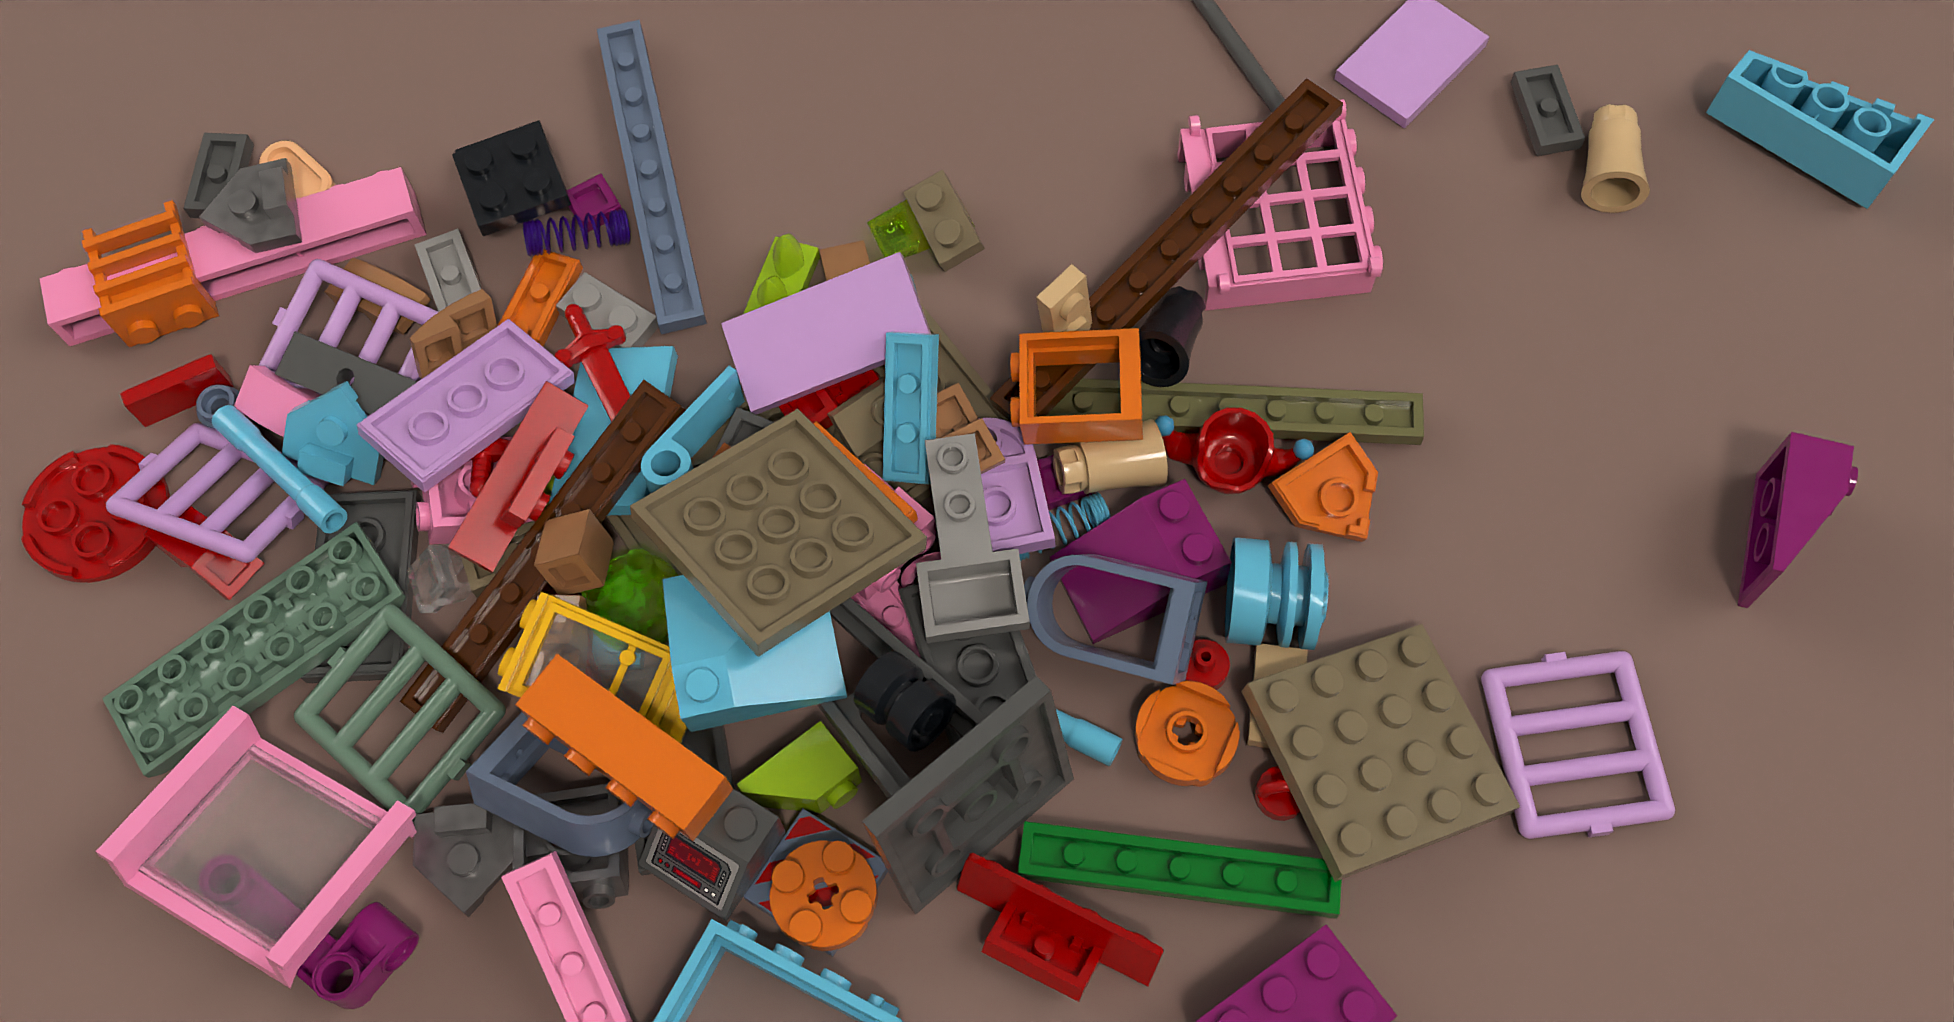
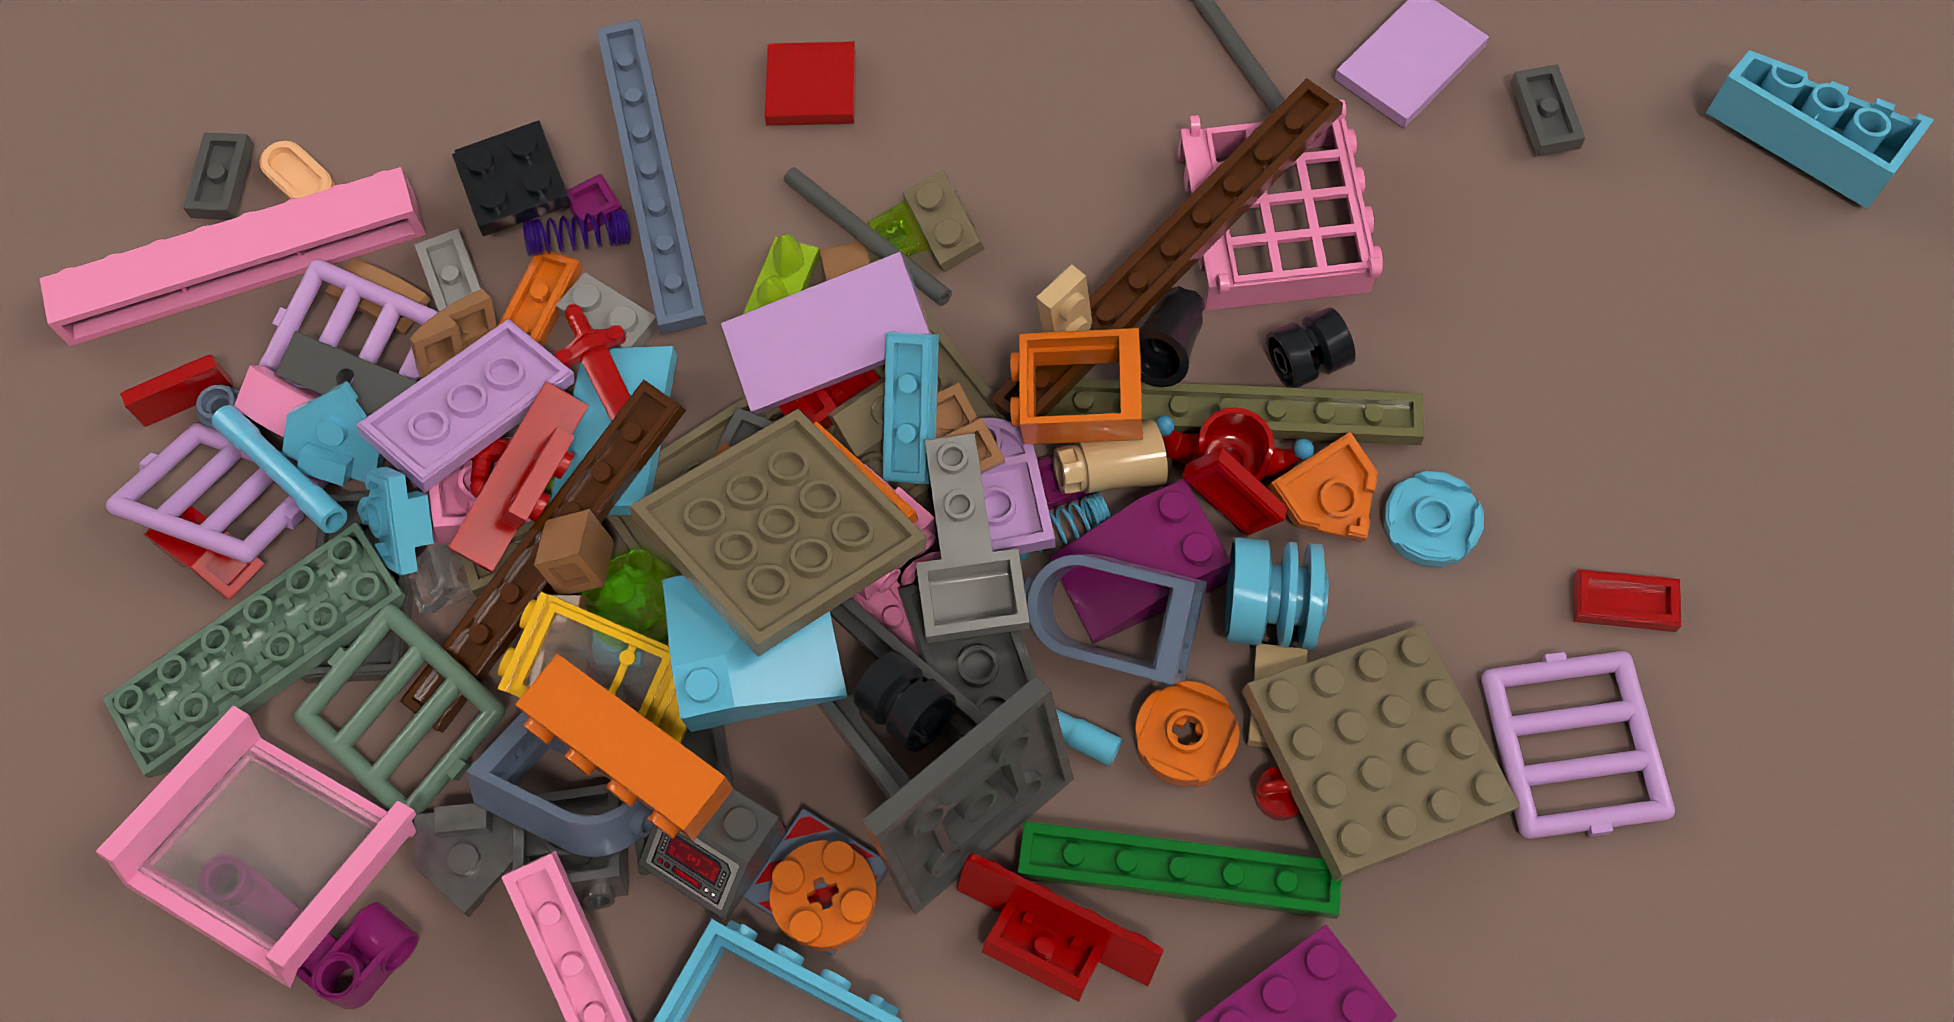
red tile [21,444,170,583] -> none
orange plate [82,200,219,347] -> none
flat silver plate [199,158,302,253] -> none
medium azure door [641,366,745,494] -> none
lime slope [736,721,862,813] -> none
red tile [1185,639,1230,690] -> none
tan plant [1581,104,1650,213] -> none
magenta slope [1738,432,1858,608] -> none
none -> medium azure plate [357,466,434,575]
none -> red tile [764,41,856,125]
none -> dark grey piece [784,167,952,306]
none -> red tile [1182,447,1288,536]
none -> black wheel [1266,307,1356,388]
none -> medium azure tile [1383,471,1484,568]
none -> red tile [1574,569,1682,632]

